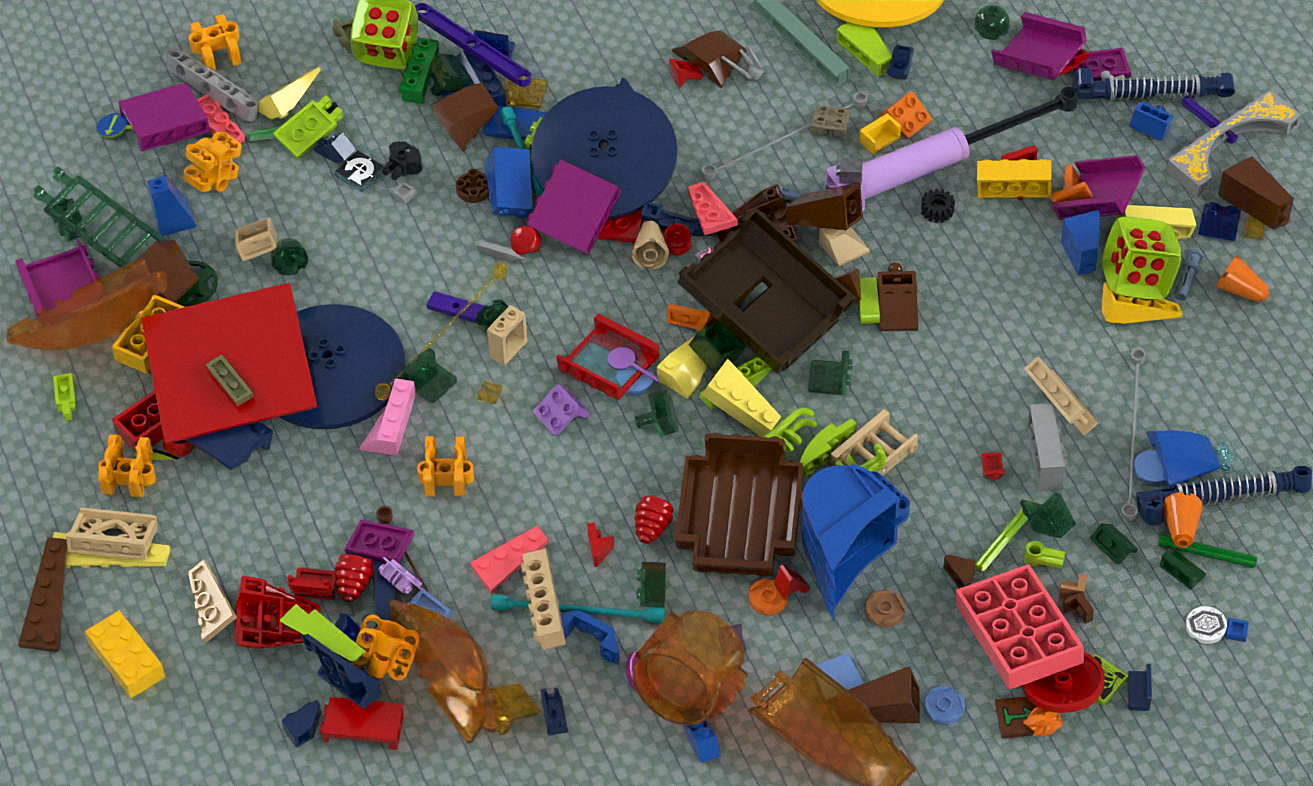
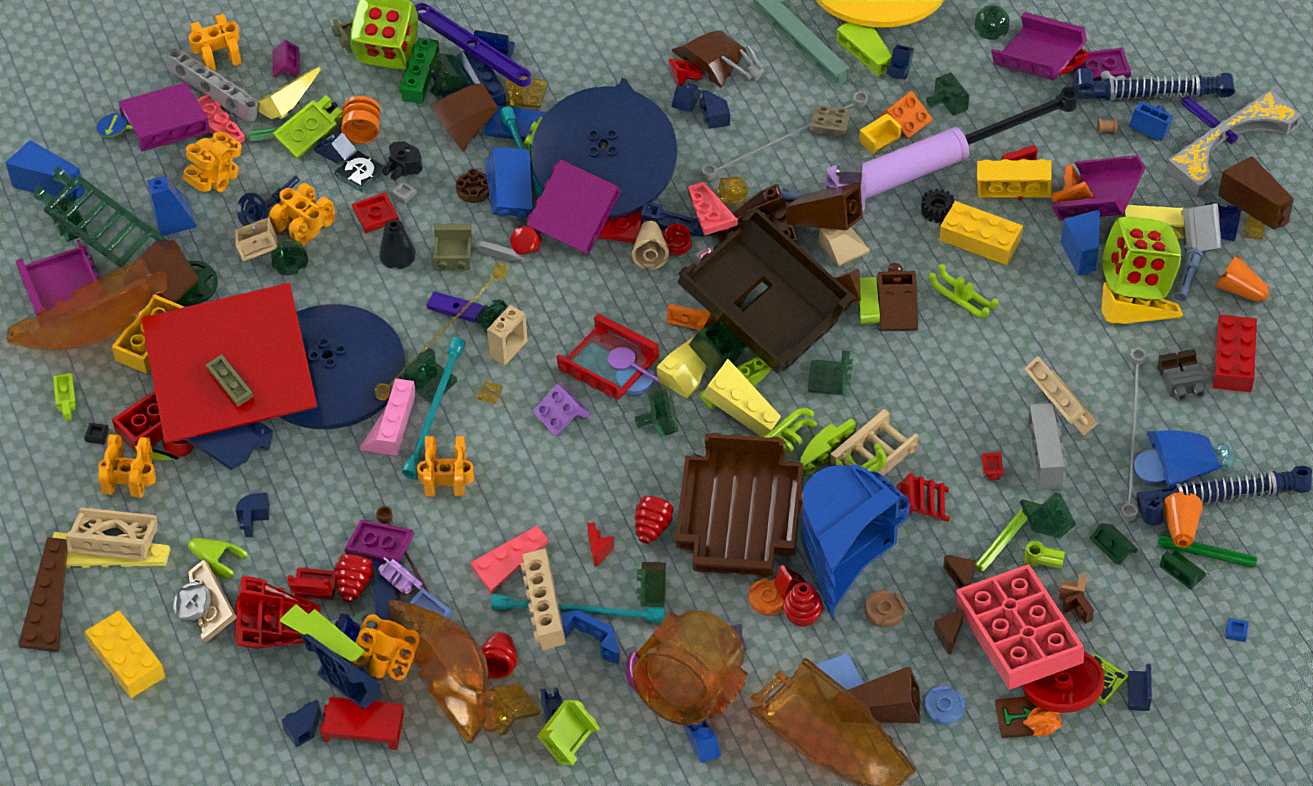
white tile [1186,606,1227,644] -> none
none -> blue slope [5,140,85,203]
none -> black tile [84,423,109,444]
none -> light grey tile [173,582,211,621]
none -> lime animal [188,538,248,579]
none -> dark blue brick [235,493,270,537]
none -> dark blue dish [237,176,300,229]
none -> light orange piece [269,183,335,249]
none -> magenta panel [272,40,300,78]
none -> orange wheel [341,96,380,144]
none -> red plate [352,192,399,233]
none -> black cone [379,220,416,269]
none -> teal hose [402,337,466,479]
none -> olive panel [432,224,472,271]
none -> red piece [477,632,518,679]
none -> lime panel [537,700,600,765]
none -> dark blue slope [671,83,702,112]
none -> dark blue slope [700,90,730,129]
none -> clear yellow brick [718,176,748,204]
none -> red piece [783,582,823,627]
none -> red plate [896,473,950,522]
none -> clear green brick [926,72,970,116]
none -> lime piece [929,264,999,318]
none -> reddish brown slope [934,610,964,654]
none -> yellow brick [939,201,1023,265]
none -> medium nougat bush [1097,118,1118,134]
none -> dark grey hips [1157,349,1205,402]
none -> light grey piece [1181,203,1222,251]
none -> red brick [1213,315,1257,392]

